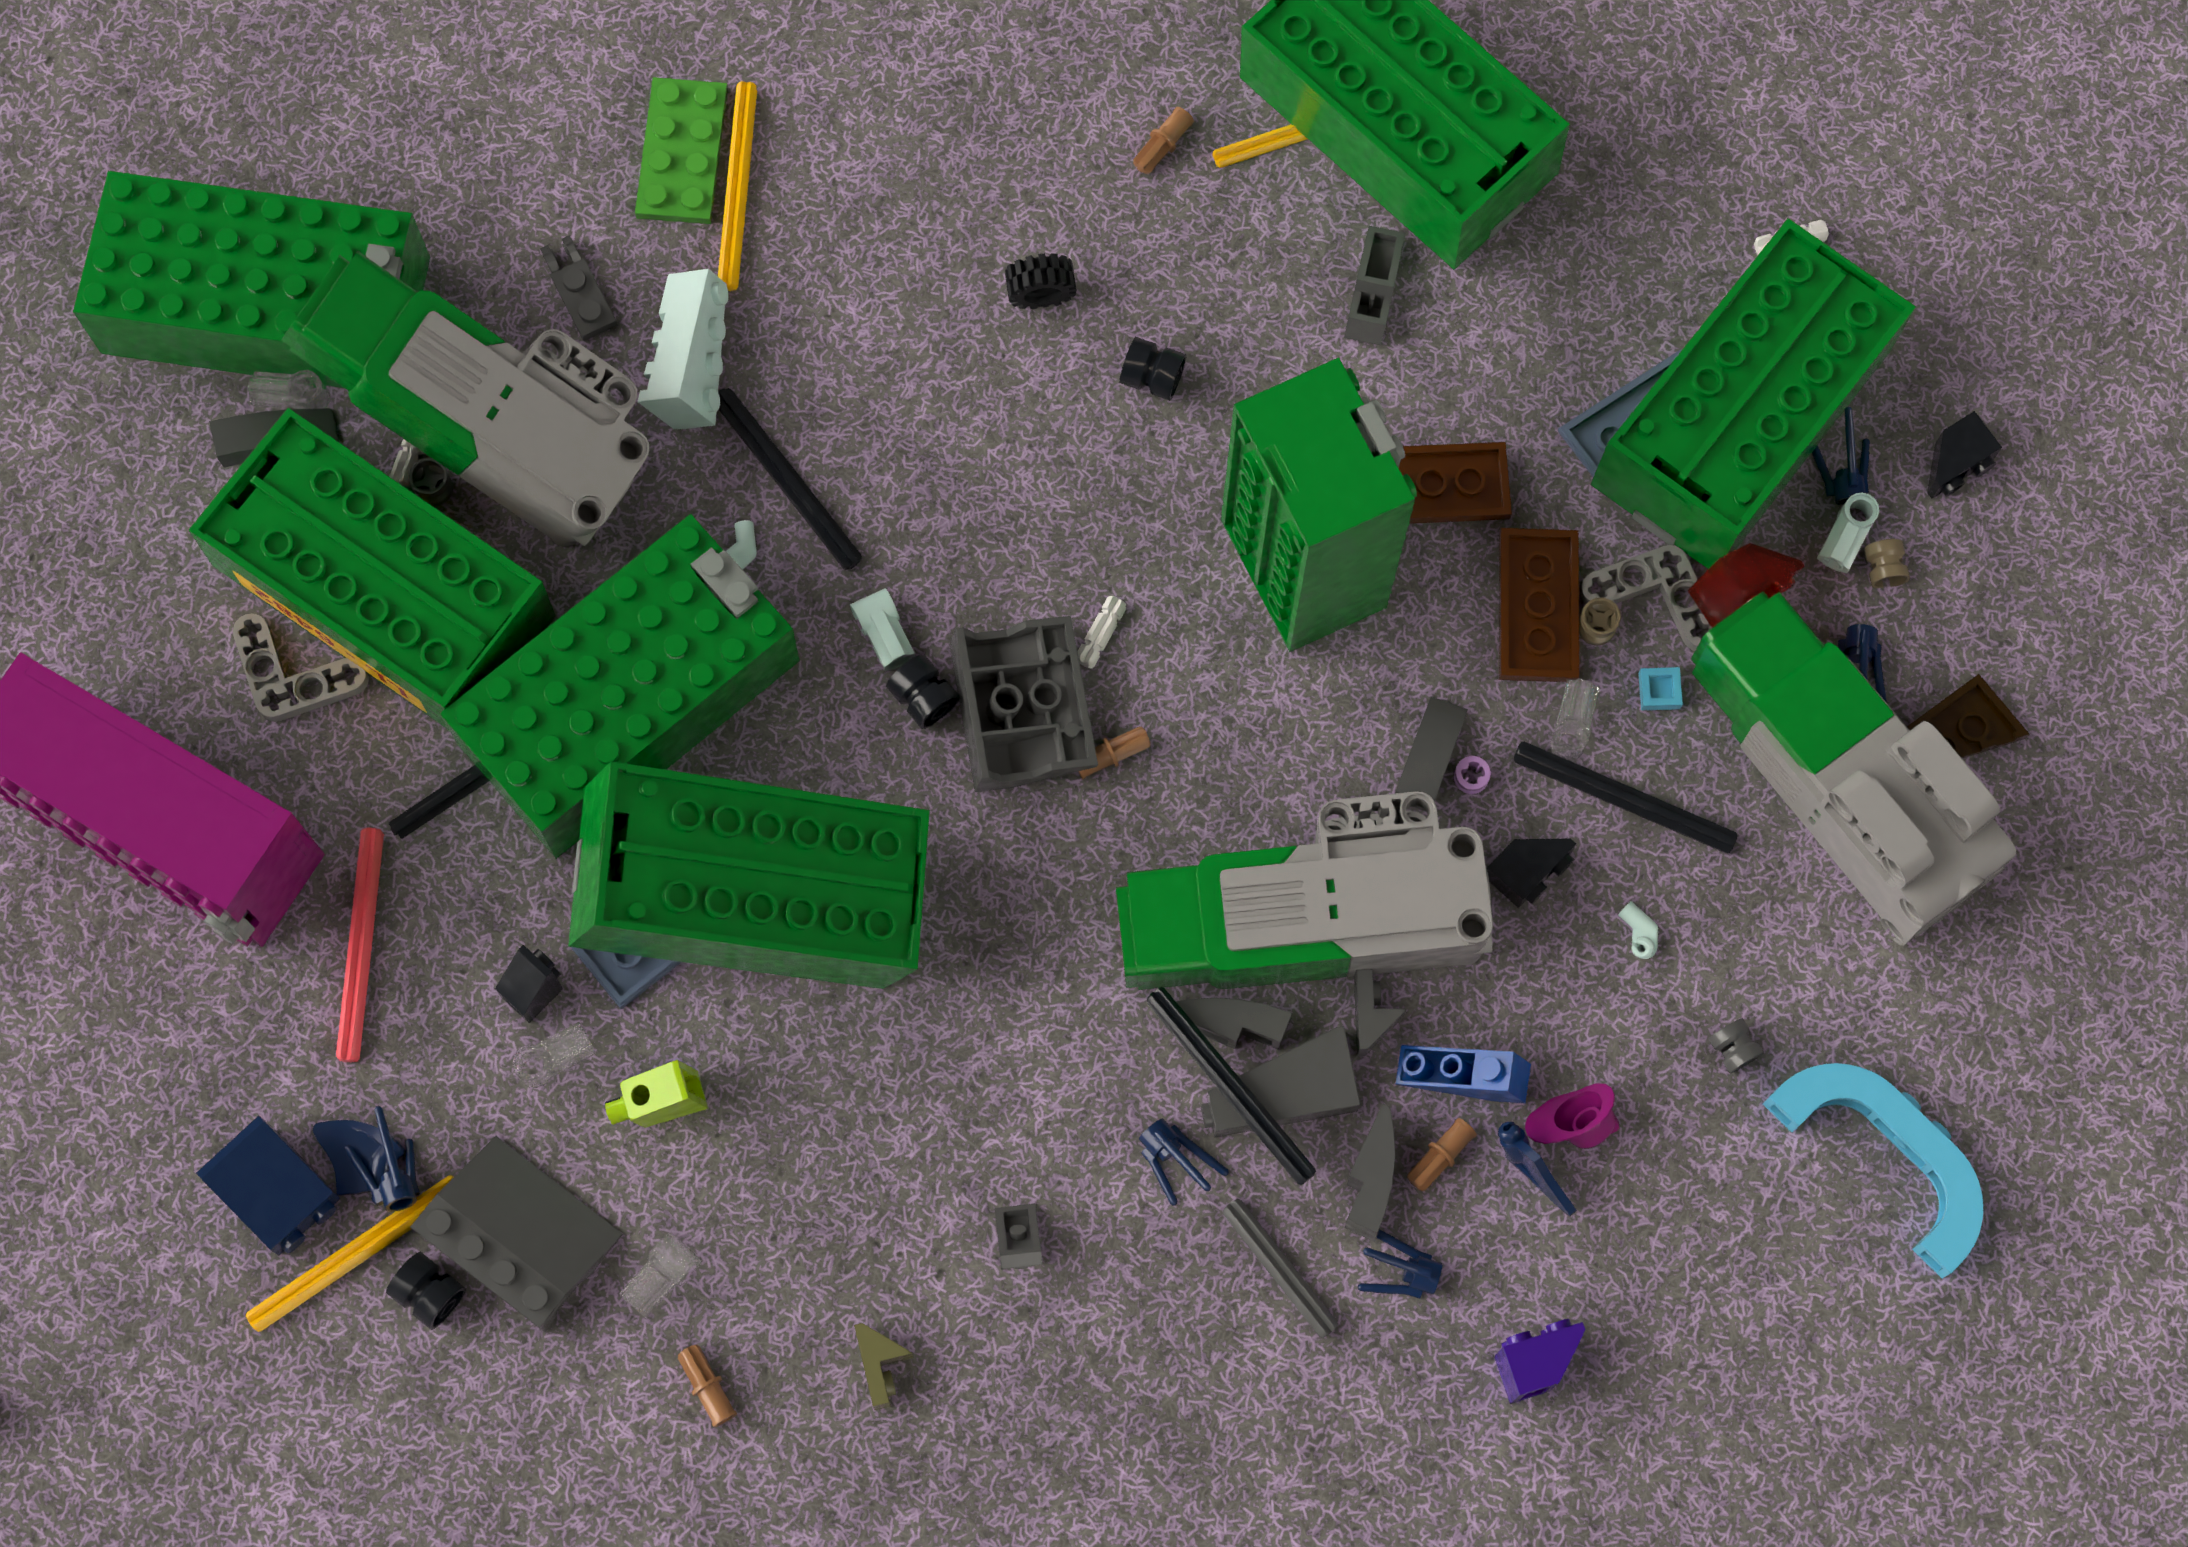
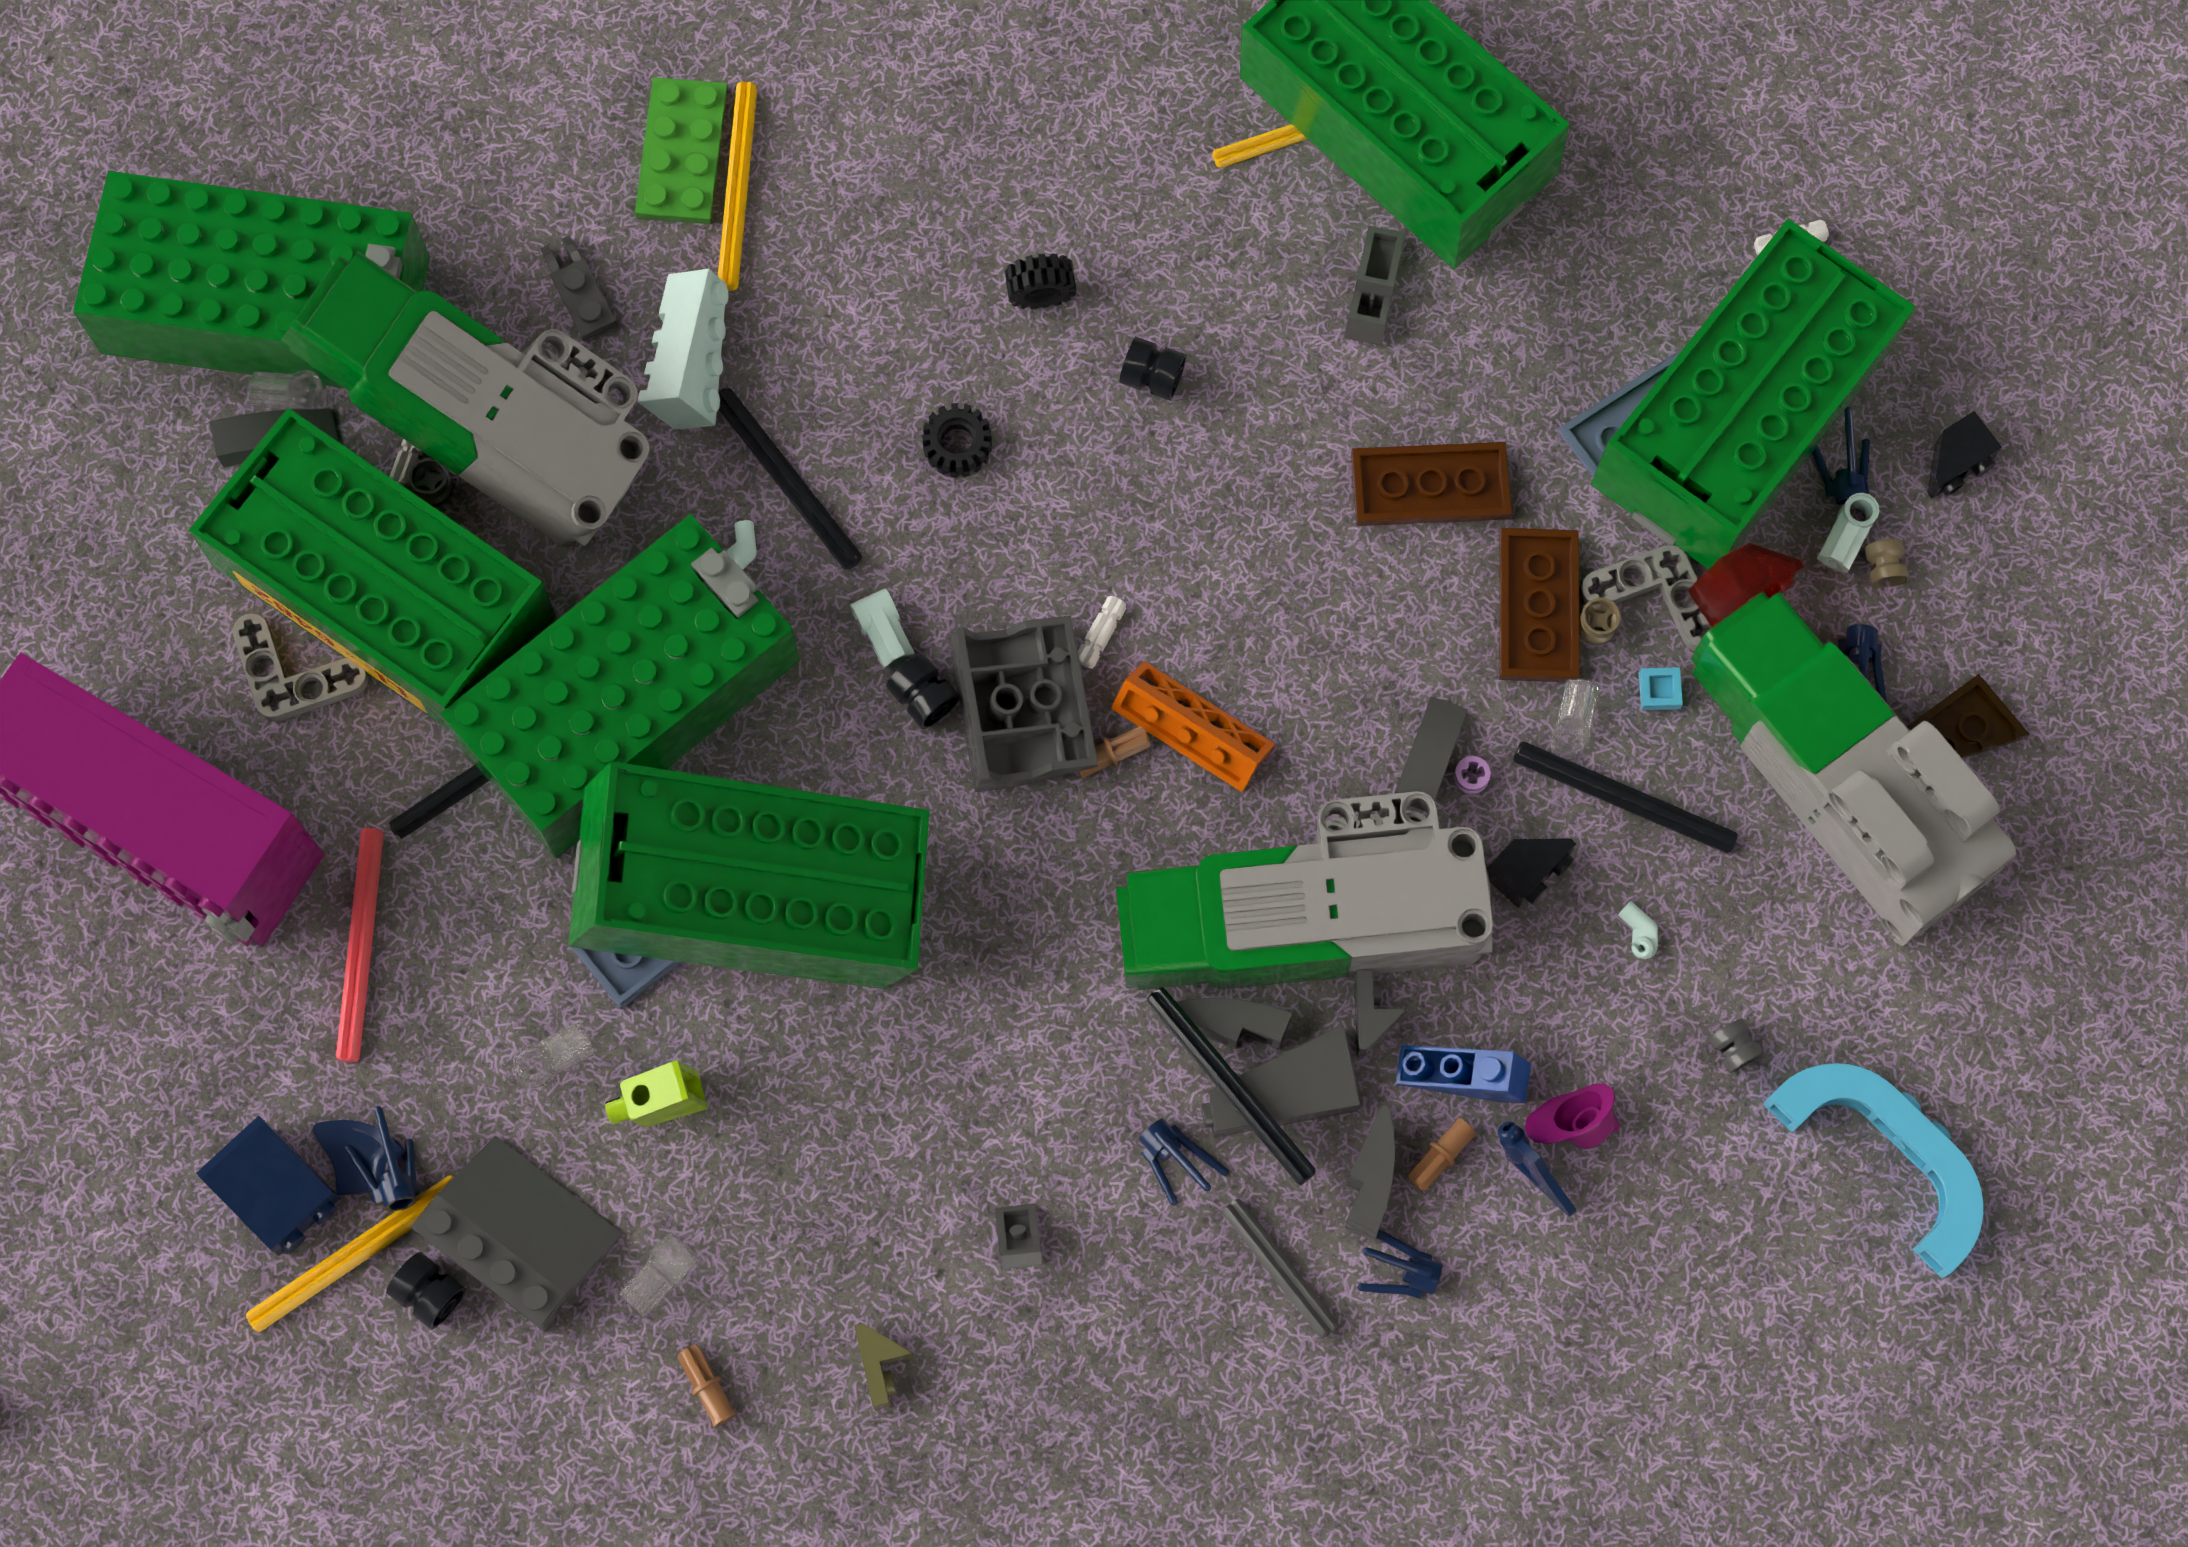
black slope [495,945,563,1023] -> none
medium nougat axle [1133,107,1194,174] -> none
green piece [1221,357,1417,652] -> none
dark purple slope [1494,1319,1586,1404] -> none
none -> black tyre [922,403,992,478]
none -> orange fence [1111,661,1275,792]

